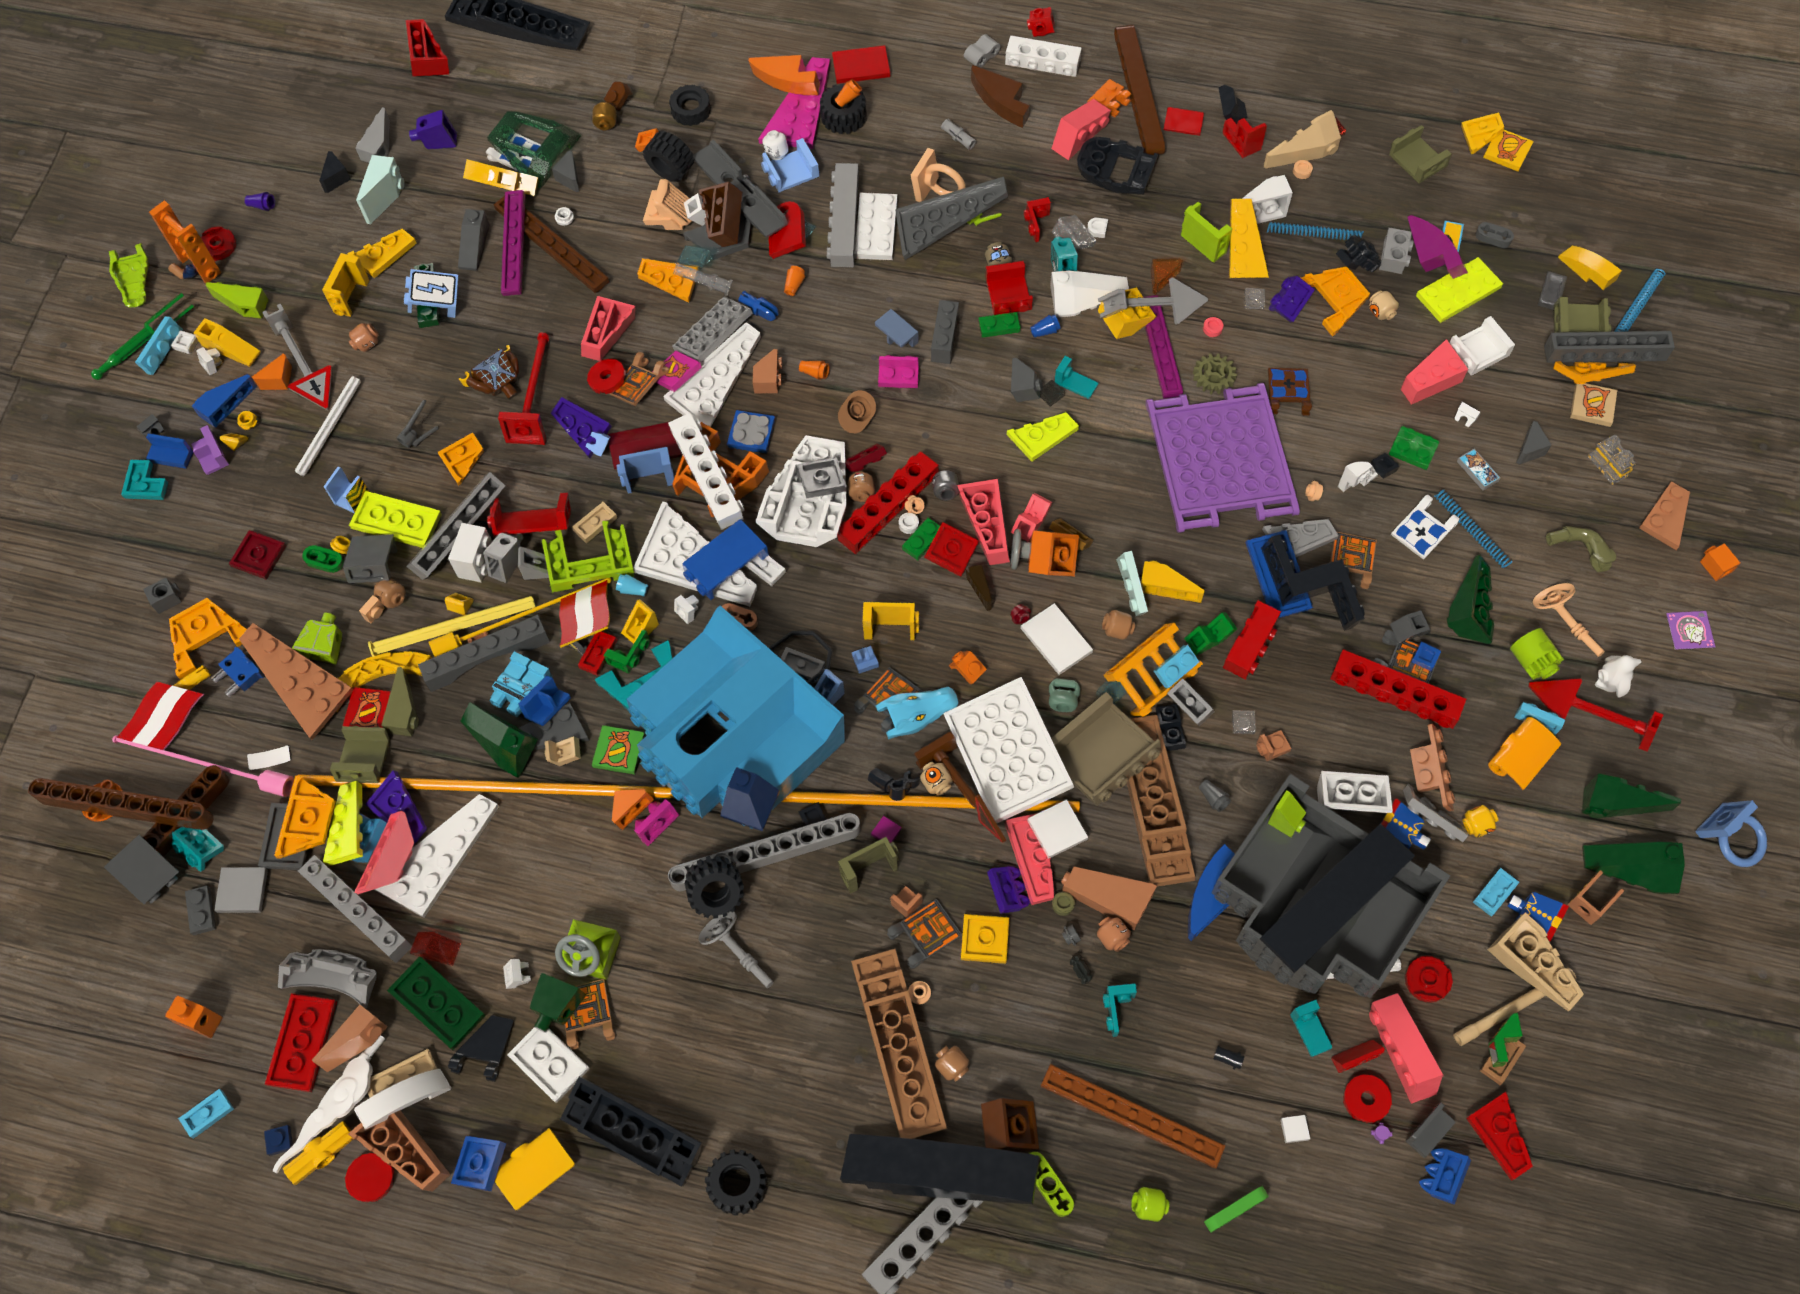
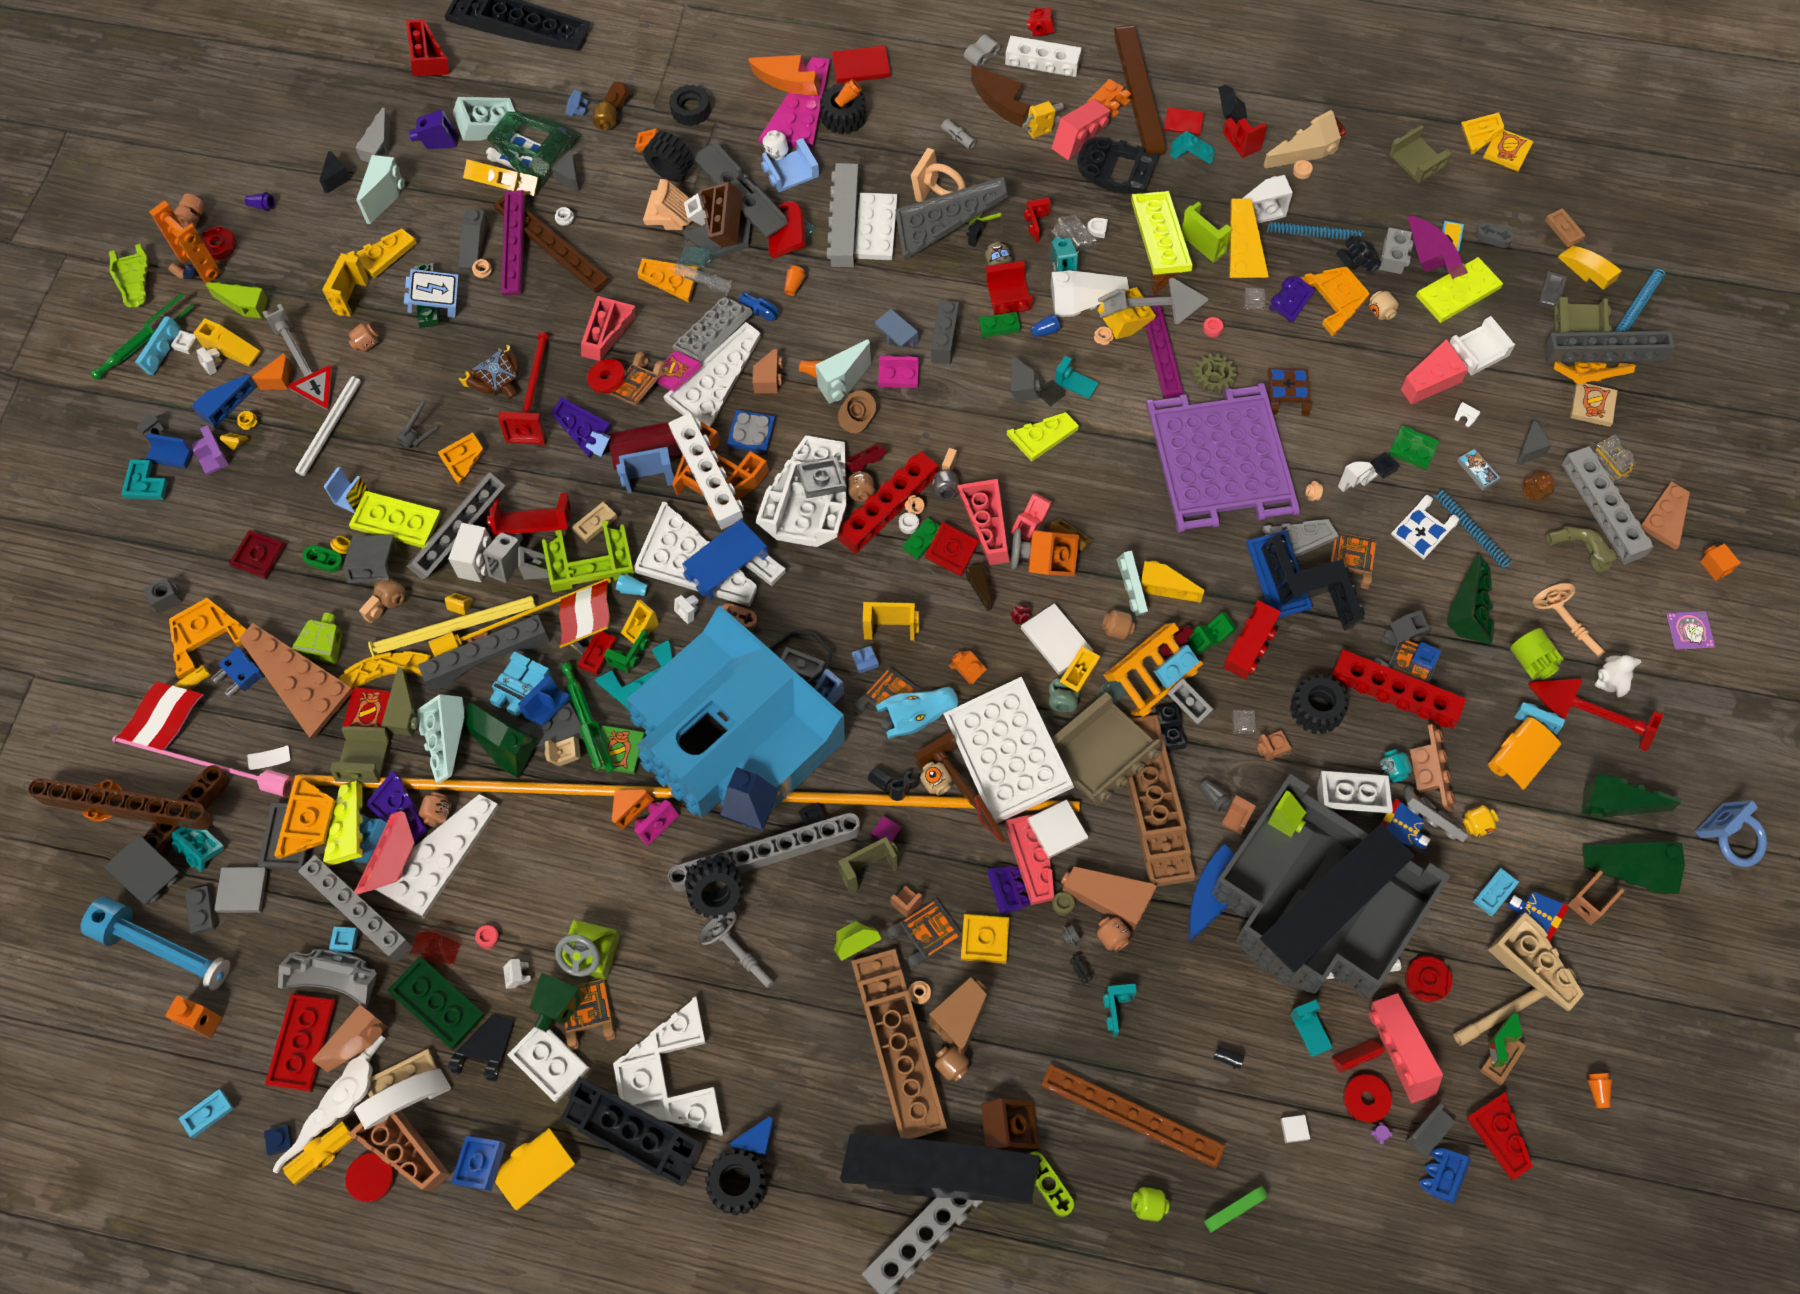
none -> dark azure piece [80,896,230,991]
none -> nougat wheel [174,194,207,228]
none -> medium azure plate [329,926,359,952]
none -> light aqua wedge [417,694,465,783]
none -> nougat head [419,792,451,827]
none -> light aqua slope [453,97,521,141]
none -> light nougat plate [472,259,492,278]
none -> coral tile [475,925,499,949]
none -> green piece [561,662,615,773]
none -> medium blue tile [565,89,588,116]
none -> white wing [613,997,723,1136]
none -> blue slope [730,1116,774,1158]
none -> light aqua slope [816,339,871,404]
none -> lime slope [834,921,881,961]
none -> medium nougat slope [929,977,987,1054]
none -> light nougat tile [942,448,957,471]
none -> black plate [966,219,983,247]
none -> yellow piece [1022,101,1064,139]
none -> yellow slope [1060,646,1100,693]
none -> light nougat plate [1094,326,1113,345]
none -> neon yellow plate [1131,191,1192,275]
none -> dark red plate [1158,626,1194,658]
none -> teal bracket [1170,131,1215,164]
none -> nougat panel [1222,795,1256,835]
none -> black tyre [1290,674,1349,734]
none -> teal head [1380,749,1413,783]
none -> clear orange head [1523,472,1555,502]
none -> medium nougat plate [1545,208,1586,247]
none -> light grey brick [1562,446,1653,565]
none -> orange cone [1587,1073,1612,1108]

